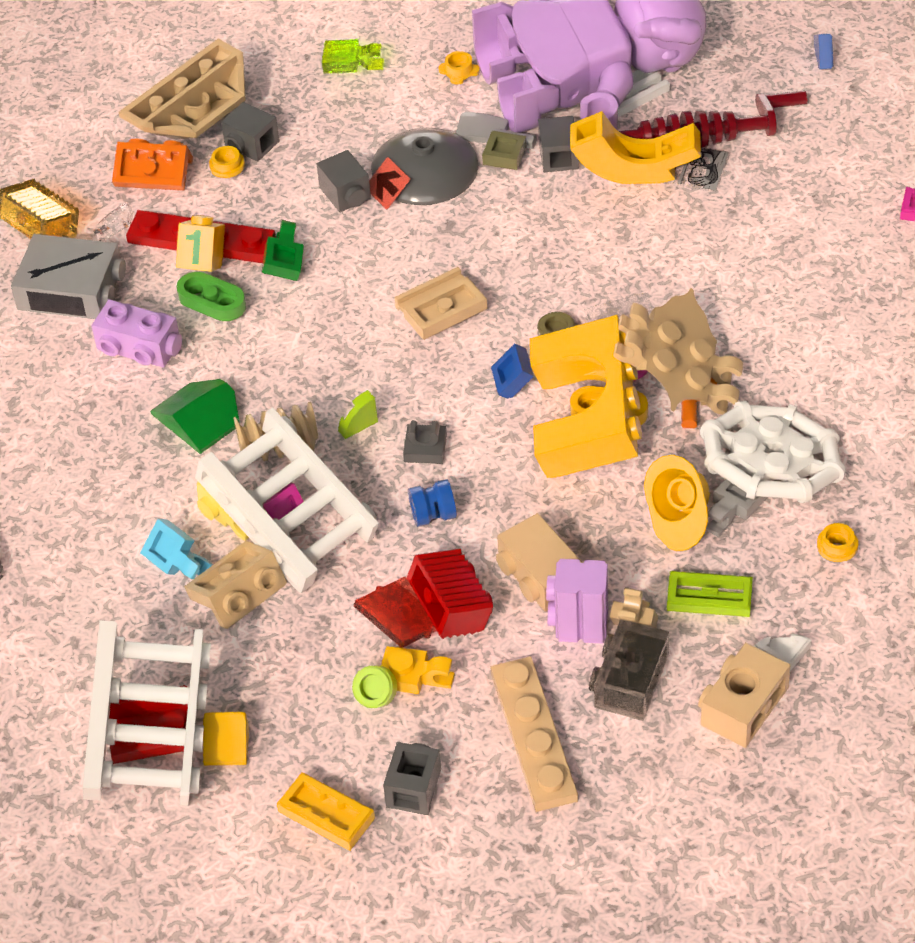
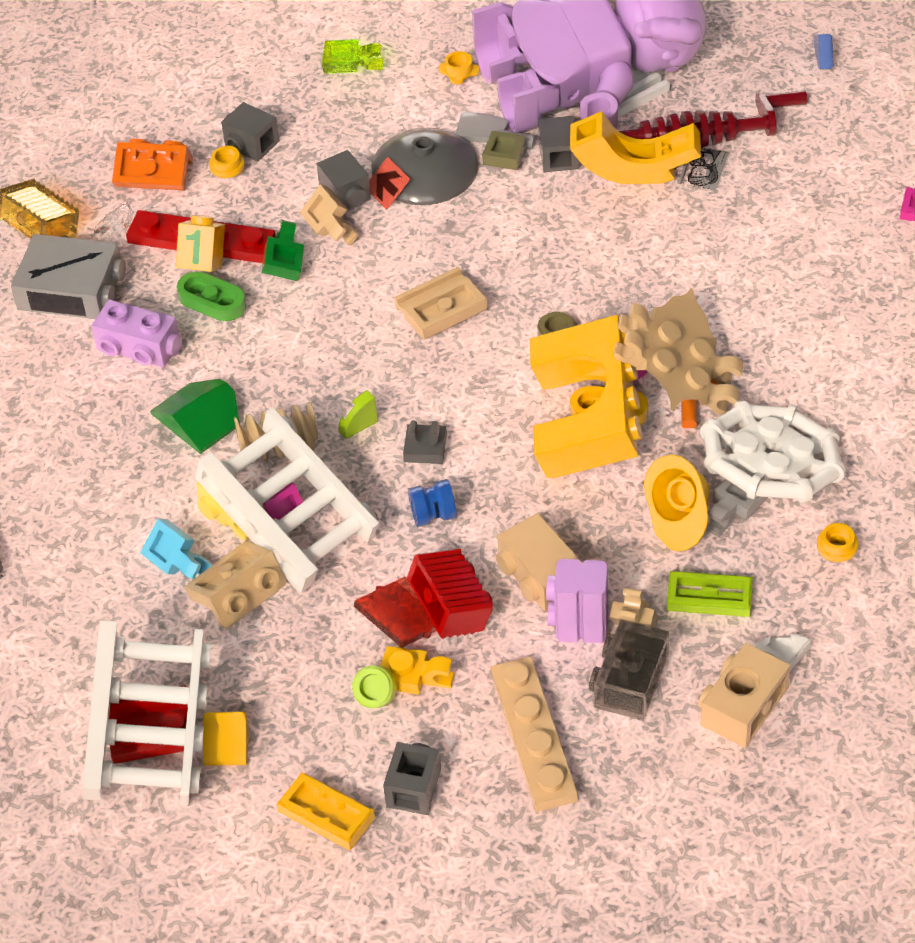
tan wedge [119,38,246,139] -> none
blue tile [491,343,534,399] -> none
none -> tan plate [300,184,359,246]

